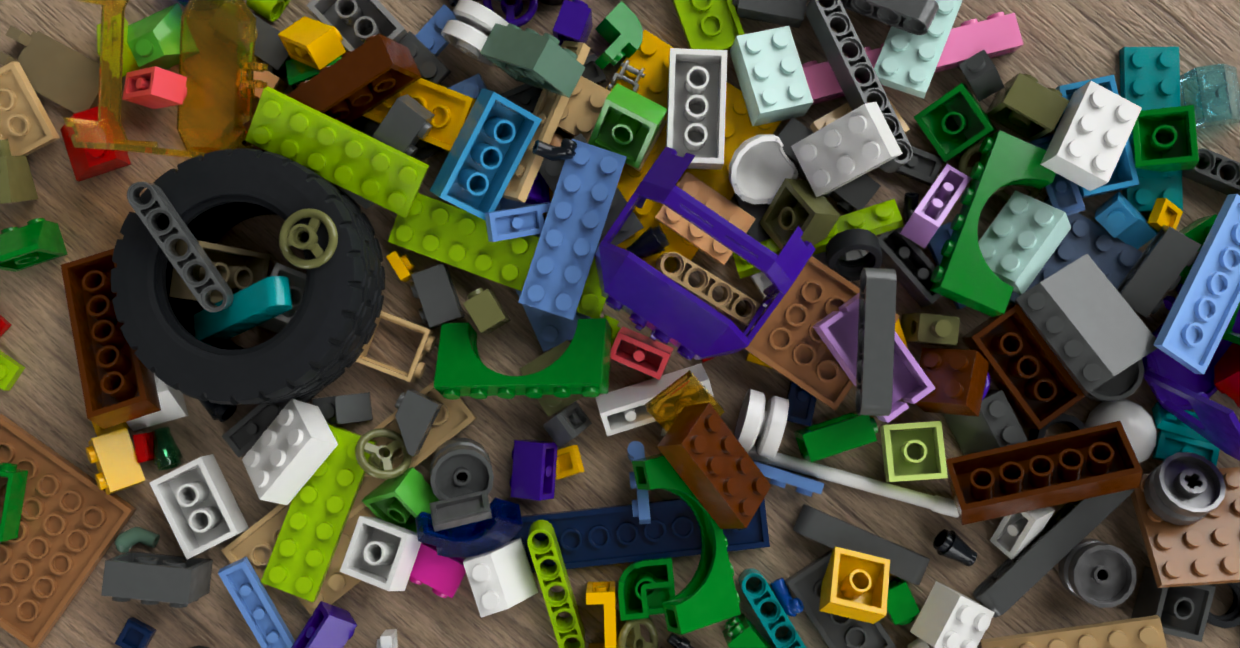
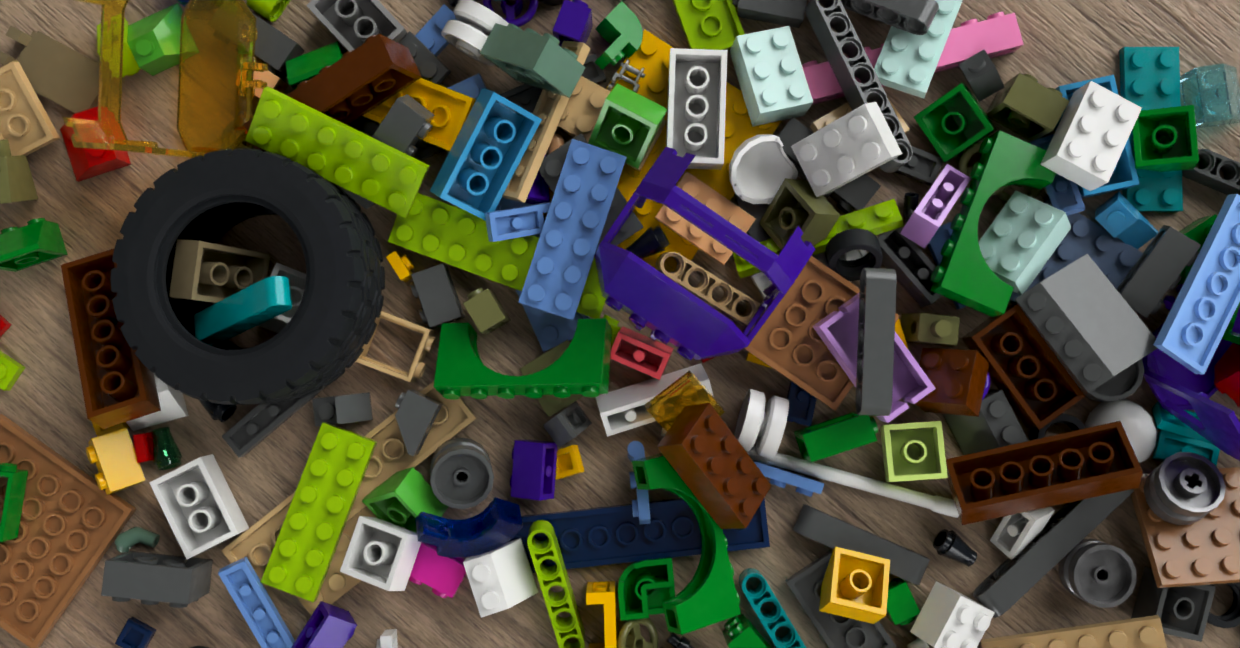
coral brick [122,66,187,109] -> none
dark grey beam [127,182,234,312] -> none
white brick [242,399,338,505] -> none
yellow brick [278,16,346,70] -> none
olive piece [279,208,338,269] -> none
olive piece [355,428,412,479] -> none
flat silver tile [429,490,492,532] -> none
black arm [532,139,577,161] -> none
blue arm [770,578,804,617] -> none
yellow plate [1147,198,1183,232] -> none

